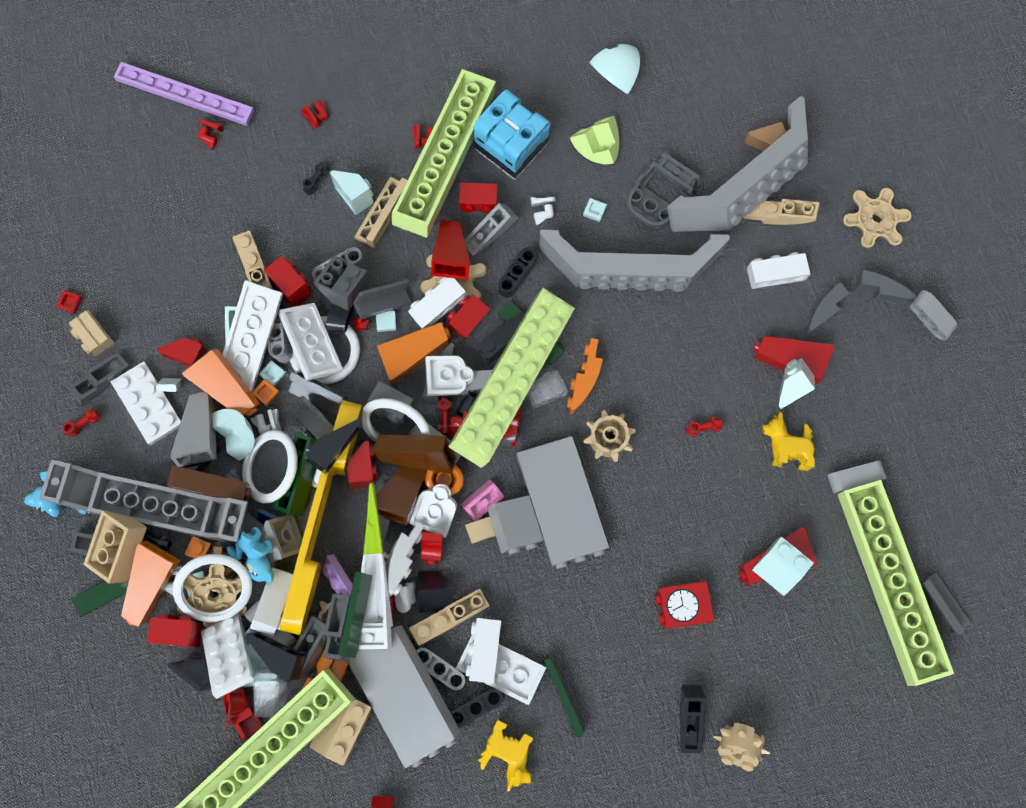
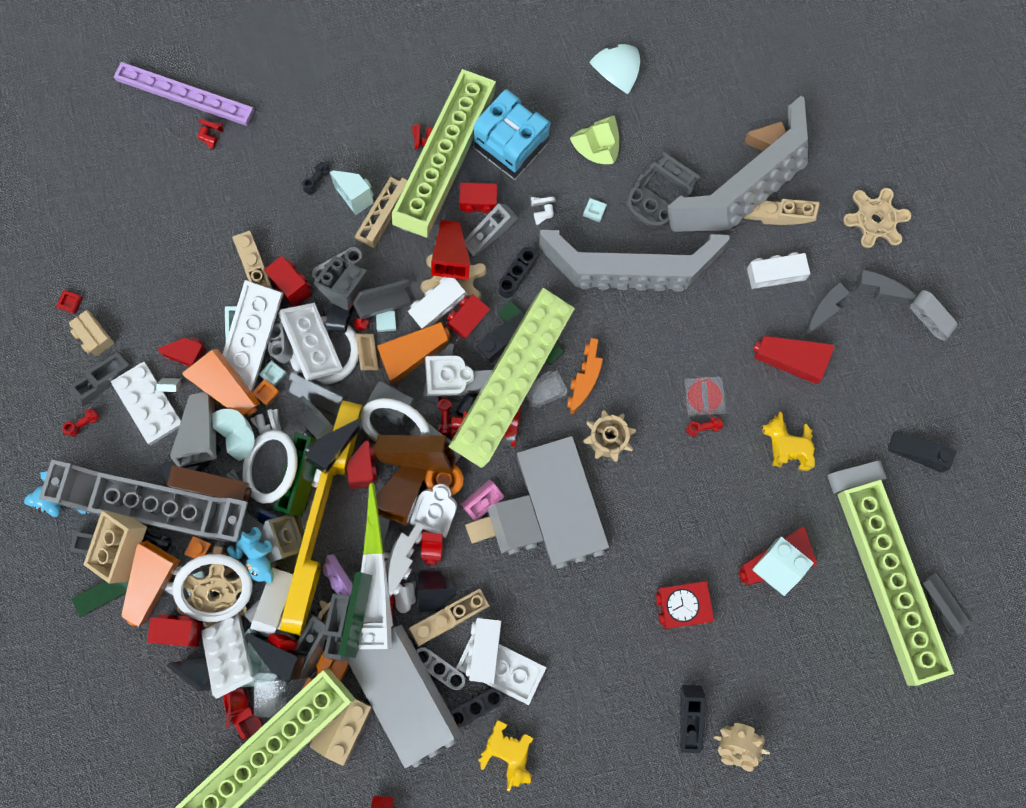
red piece [300,100,329,129] -> none
dark green tile [543,658,584,738] -> none
light aqua slope [779,358,815,409] -> none
none -> red tile [268,633,298,650]
none -> tan tile [356,334,379,370]
none -> clear piece [684,377,726,416]
none -> black slope [888,432,957,473]

